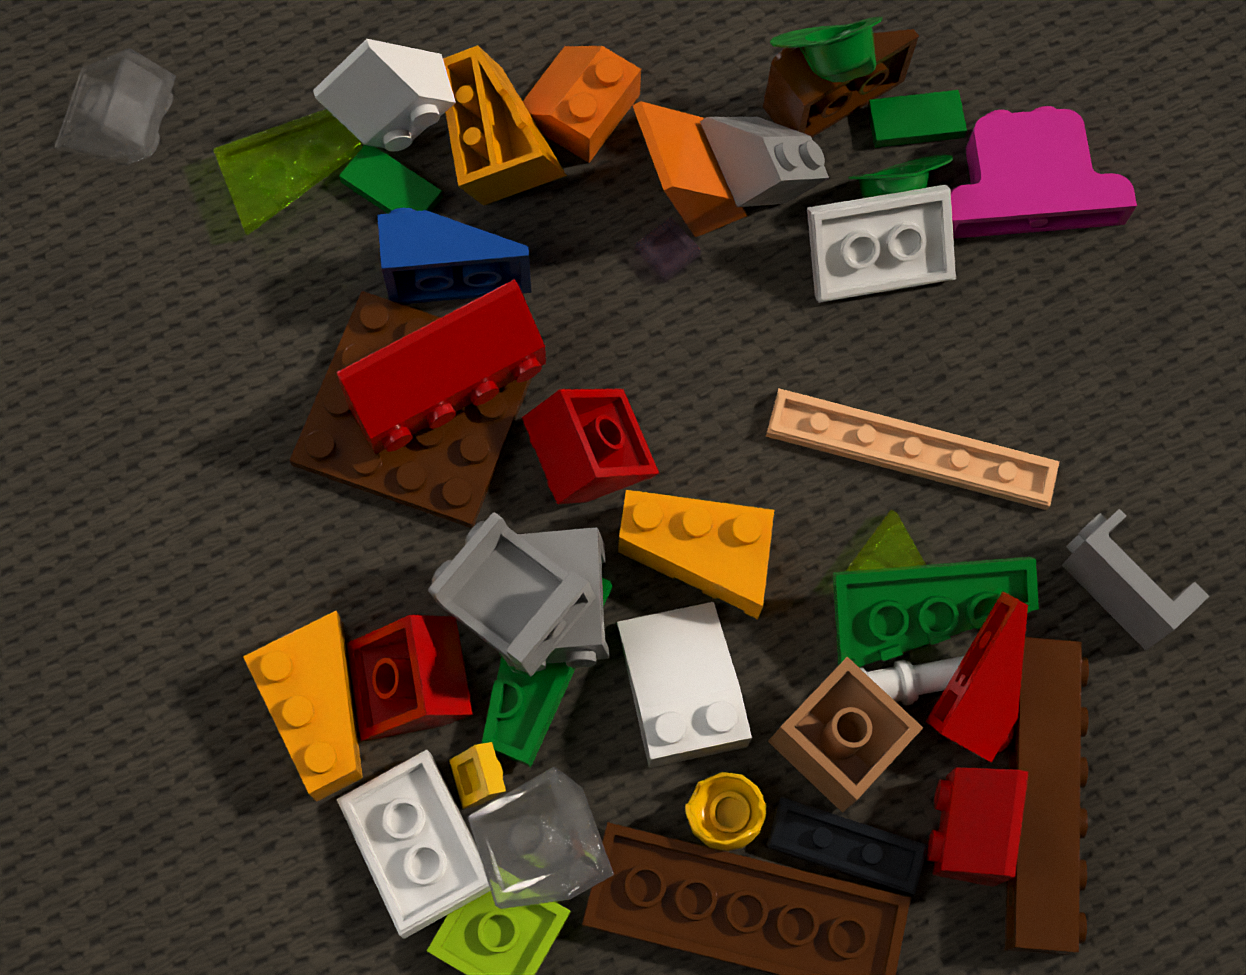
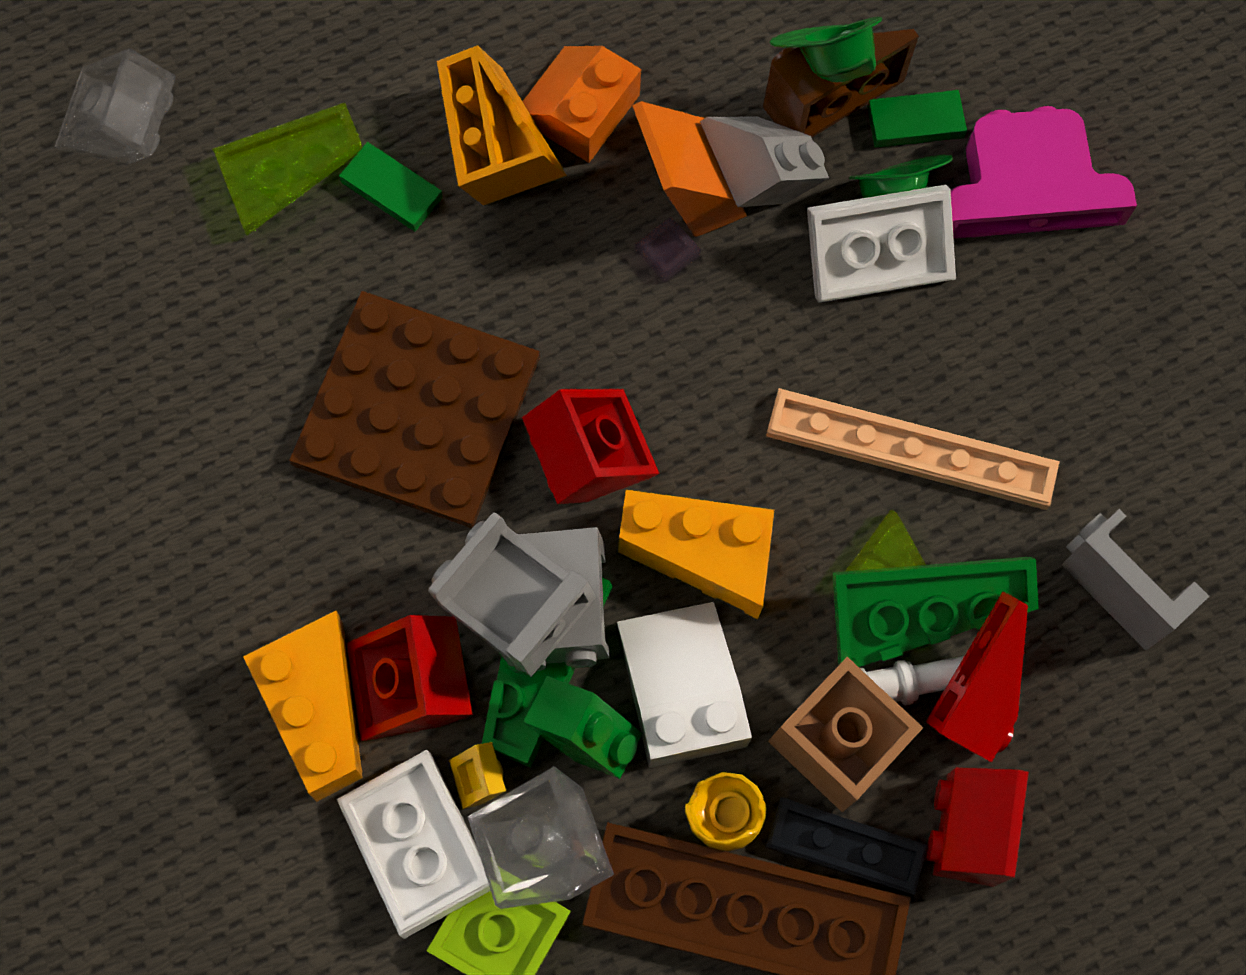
white slope [313,39,456,151] -> none
red slope [336,279,546,455] -> none
blue slope [377,208,531,304] -> none
reddish brown brick [1005,637,1089,955] -> none
none -> green brick [523,676,643,779]

